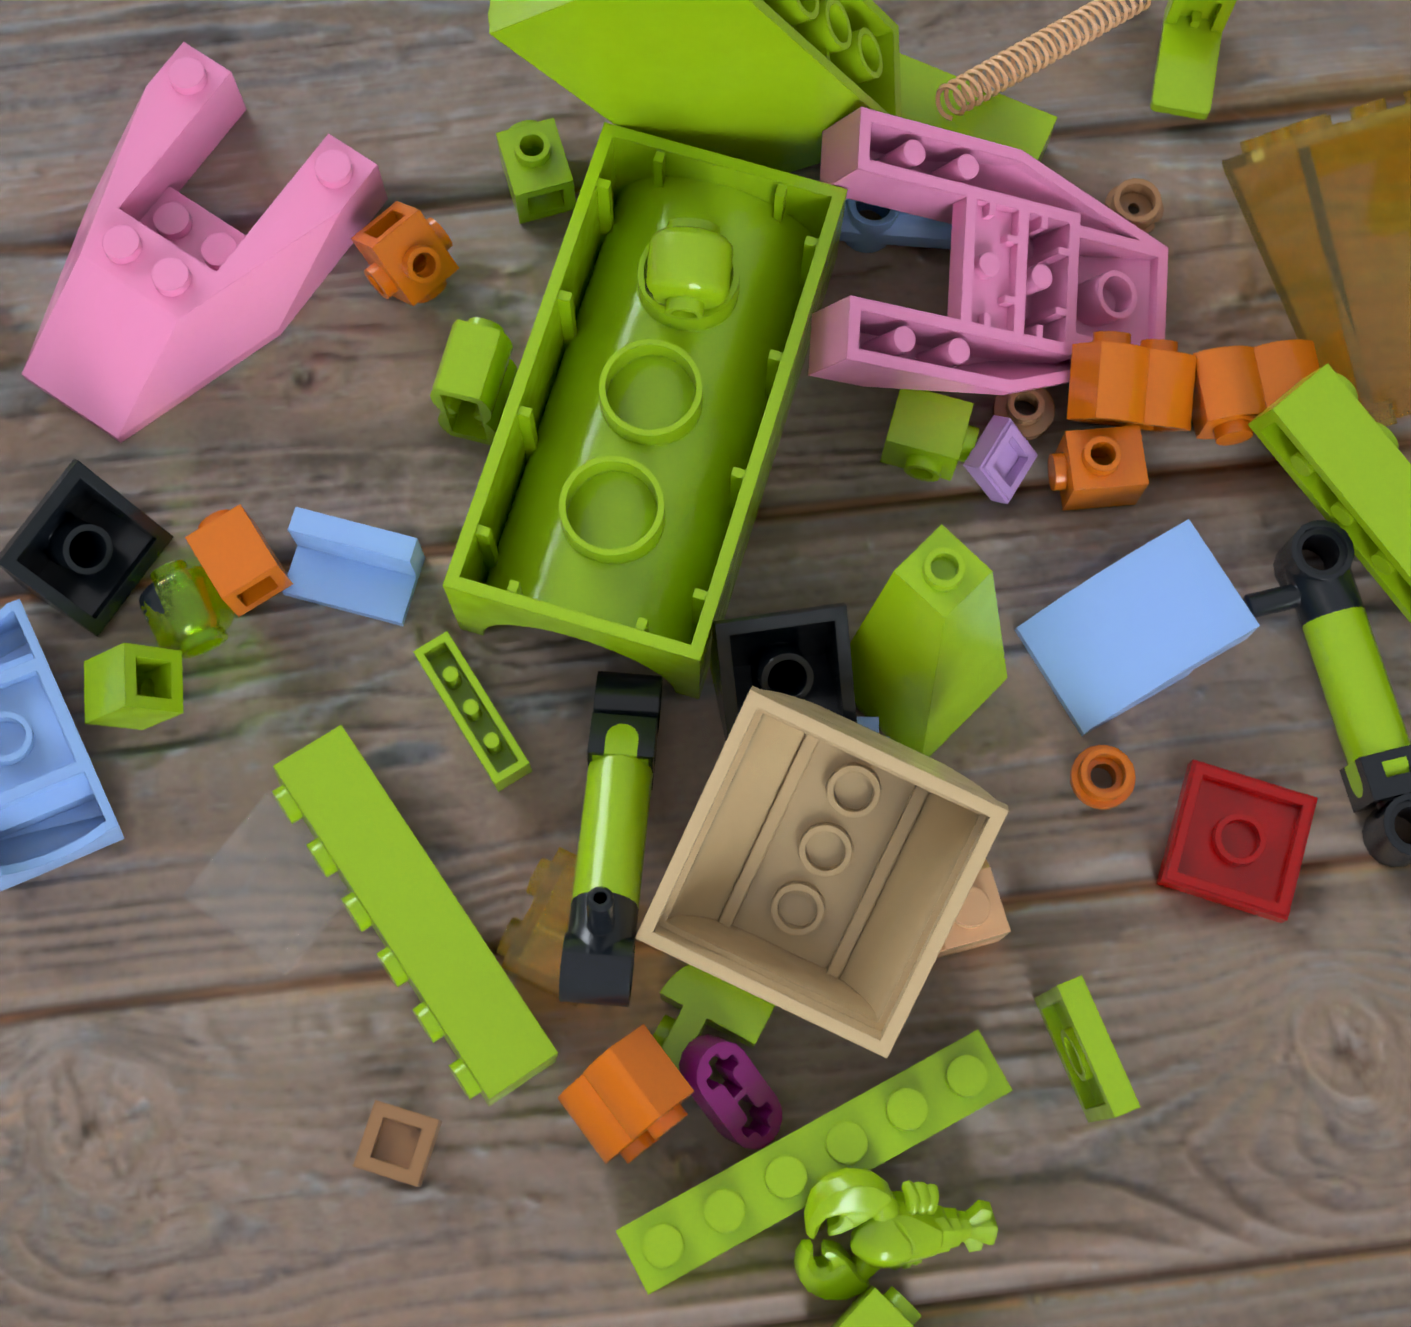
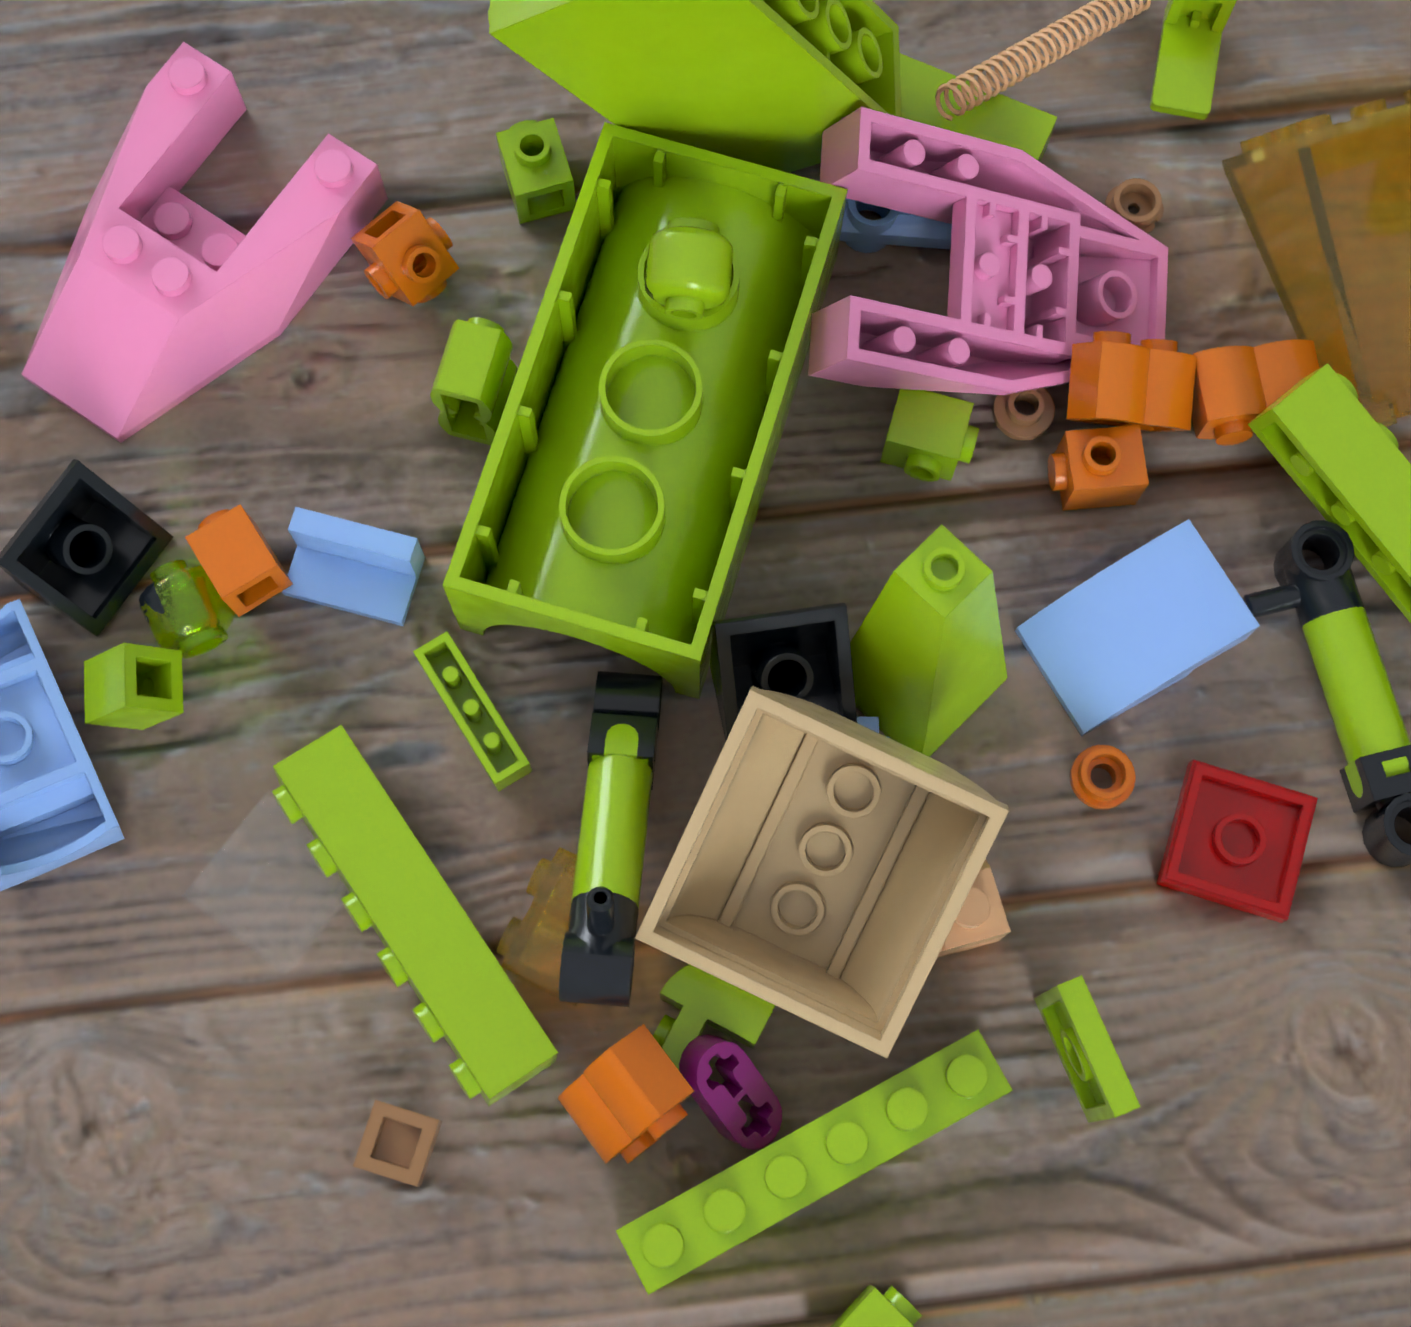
lime animal [794,1168,998,1300] -> none
lavender tile [963,415,1038,504] -> none

